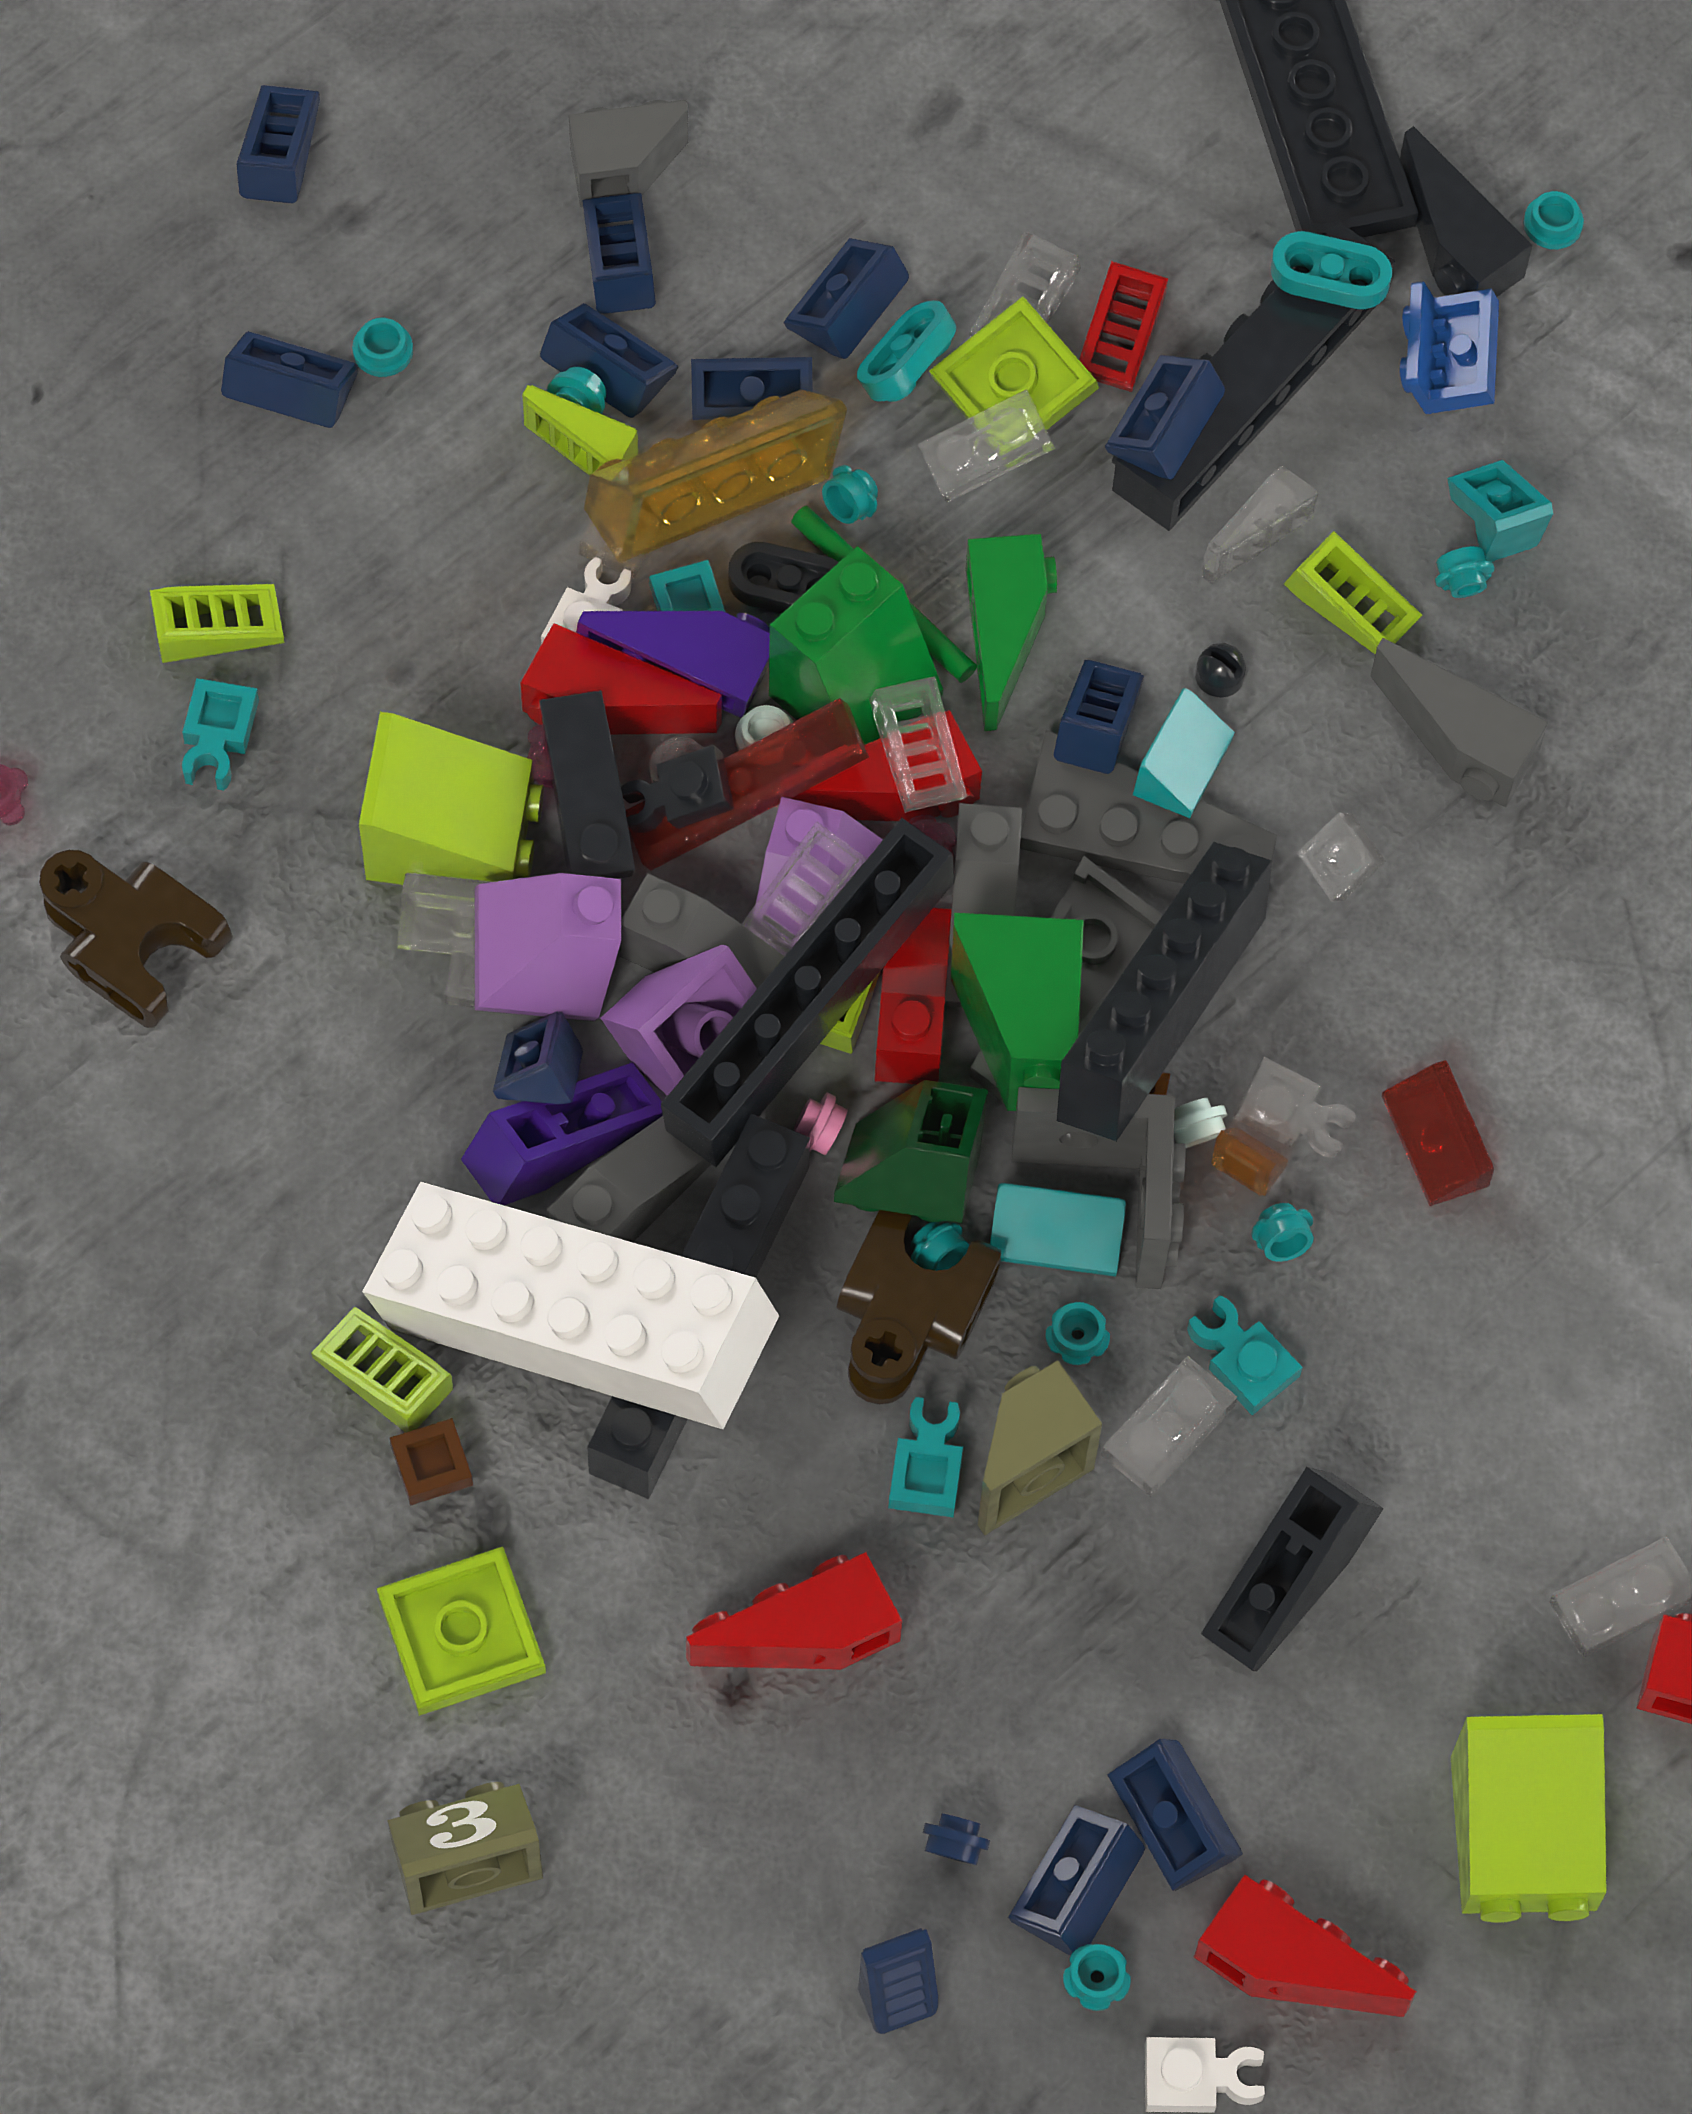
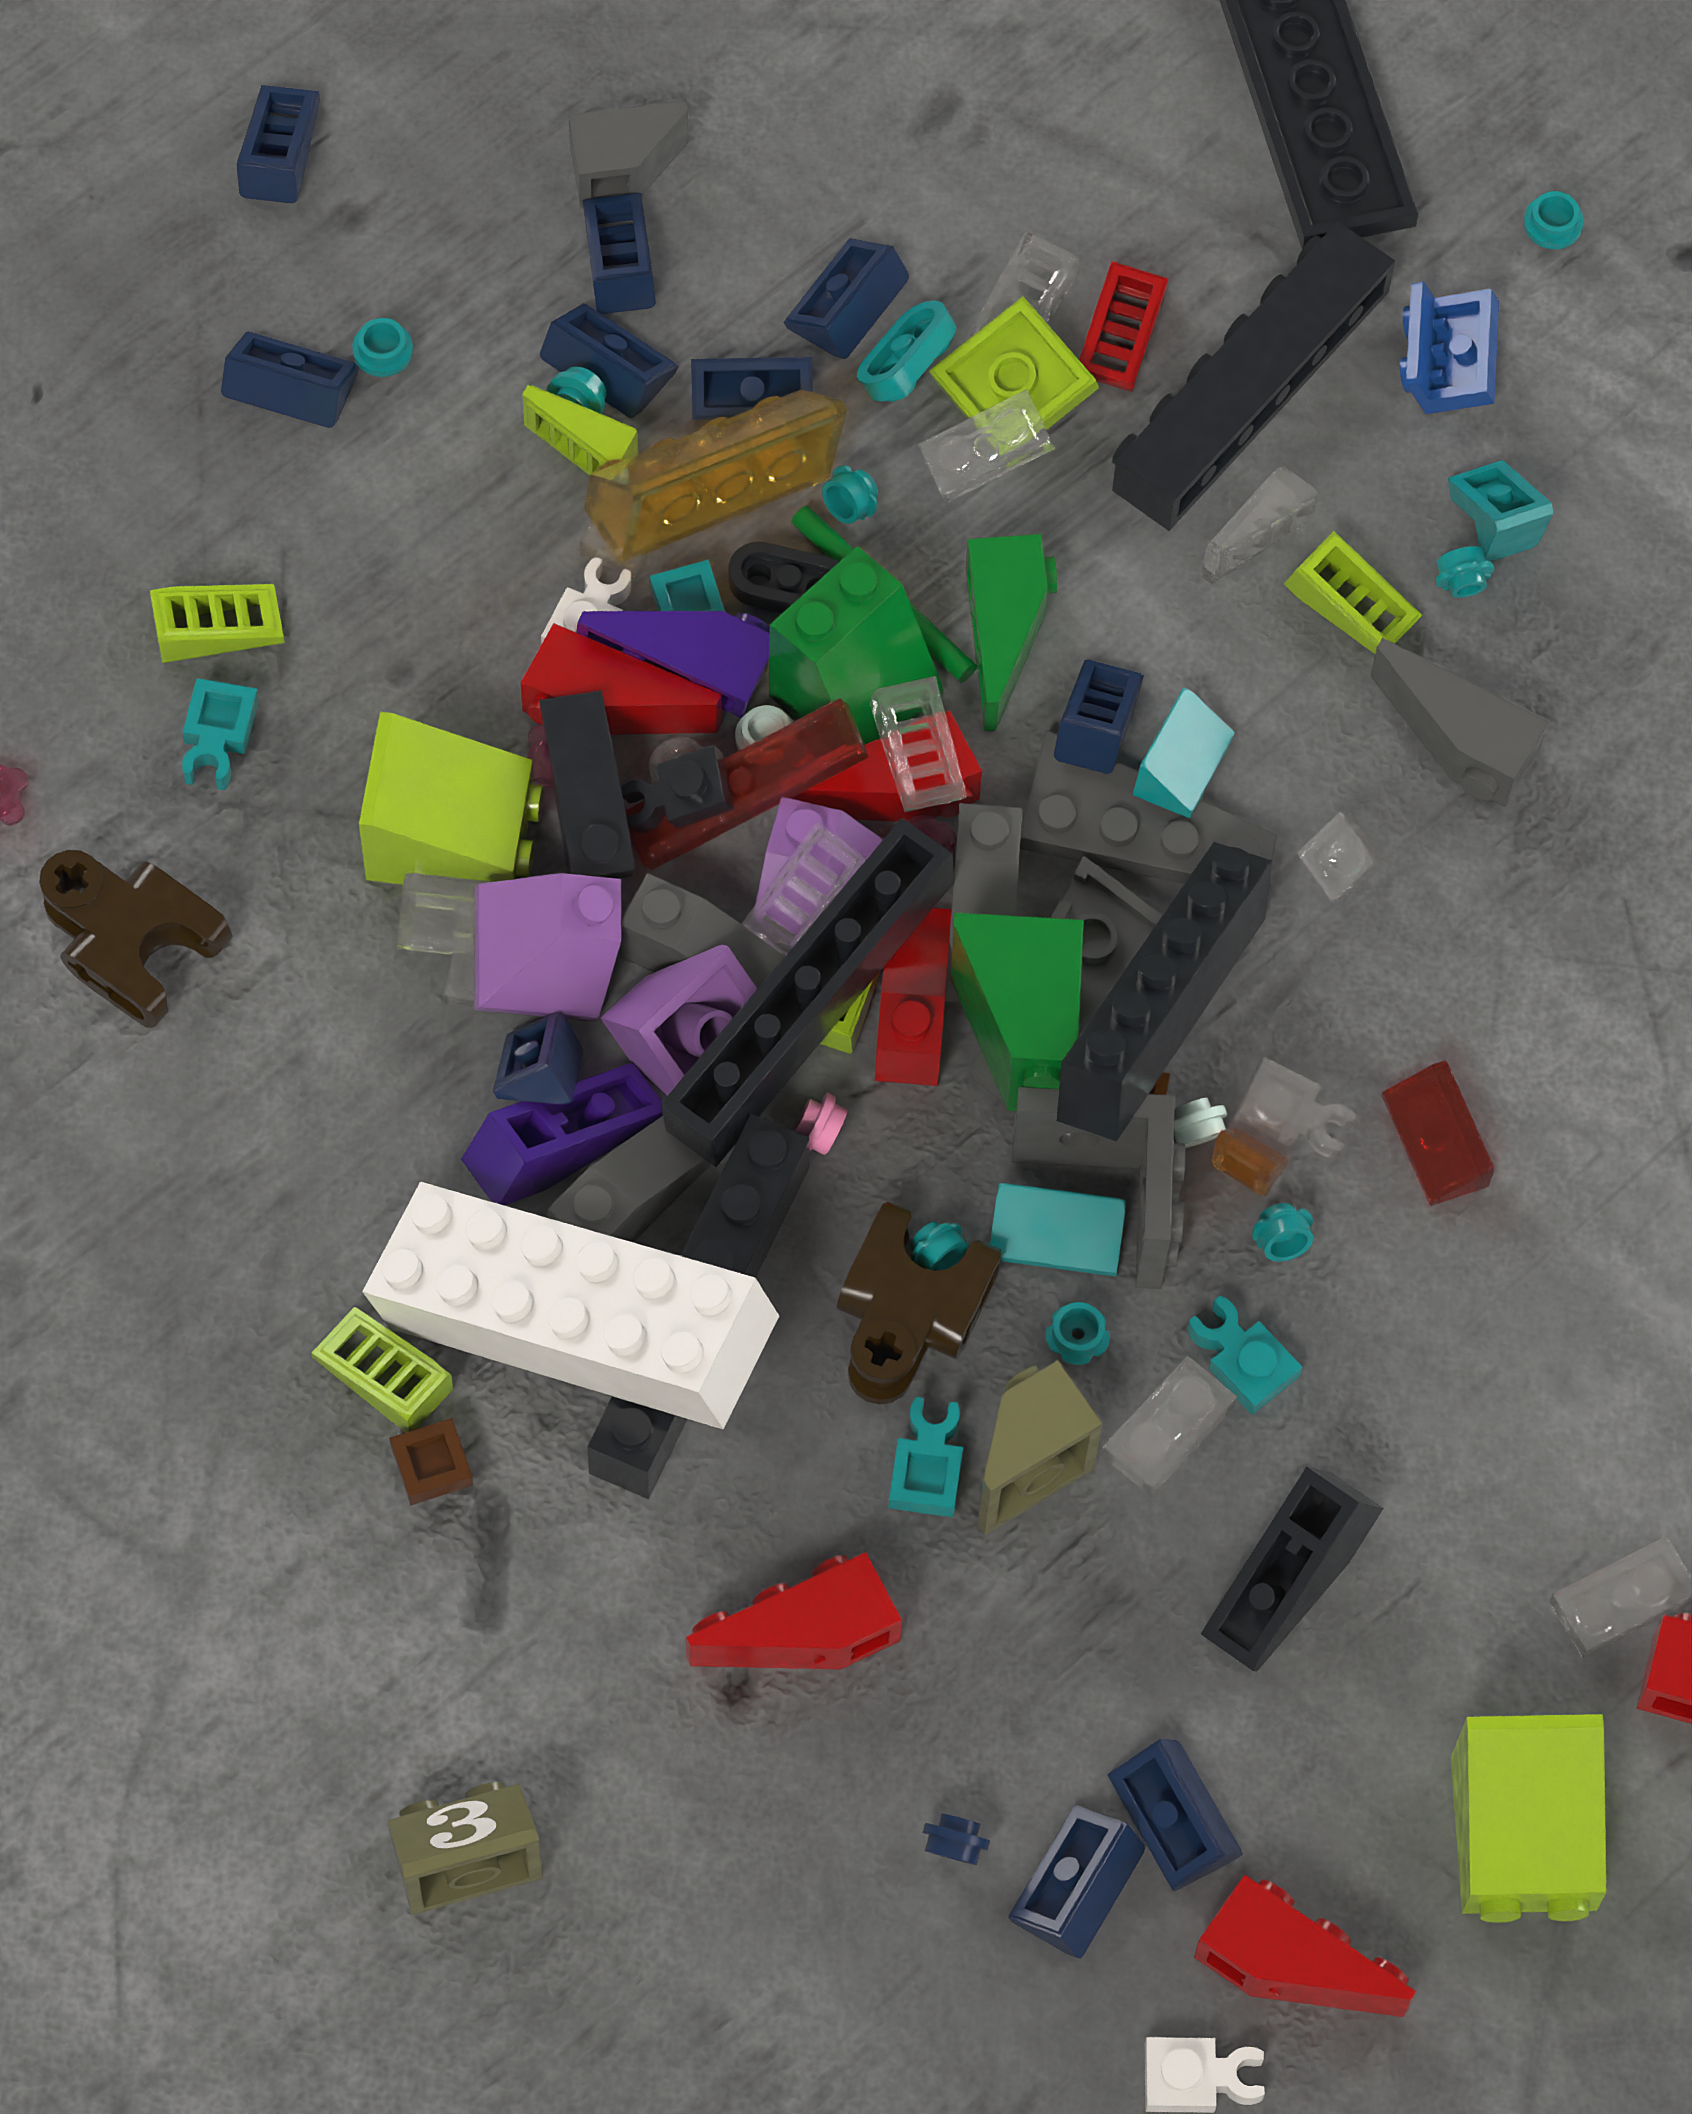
lime tile [376,1546,546,1716] -> none
dark green slope [834,1080,988,1223] -> none
dark blue slope [858,1928,938,2034] -> none
teal plate [1063,1944,1131,2011] -> none
dark blue slope [1105,355,1225,480] -> none
black hinge [1195,643,1246,698] -> none
teal plate [1271,231,1392,309] -> none
black slope [1400,126,1532,297] -> none

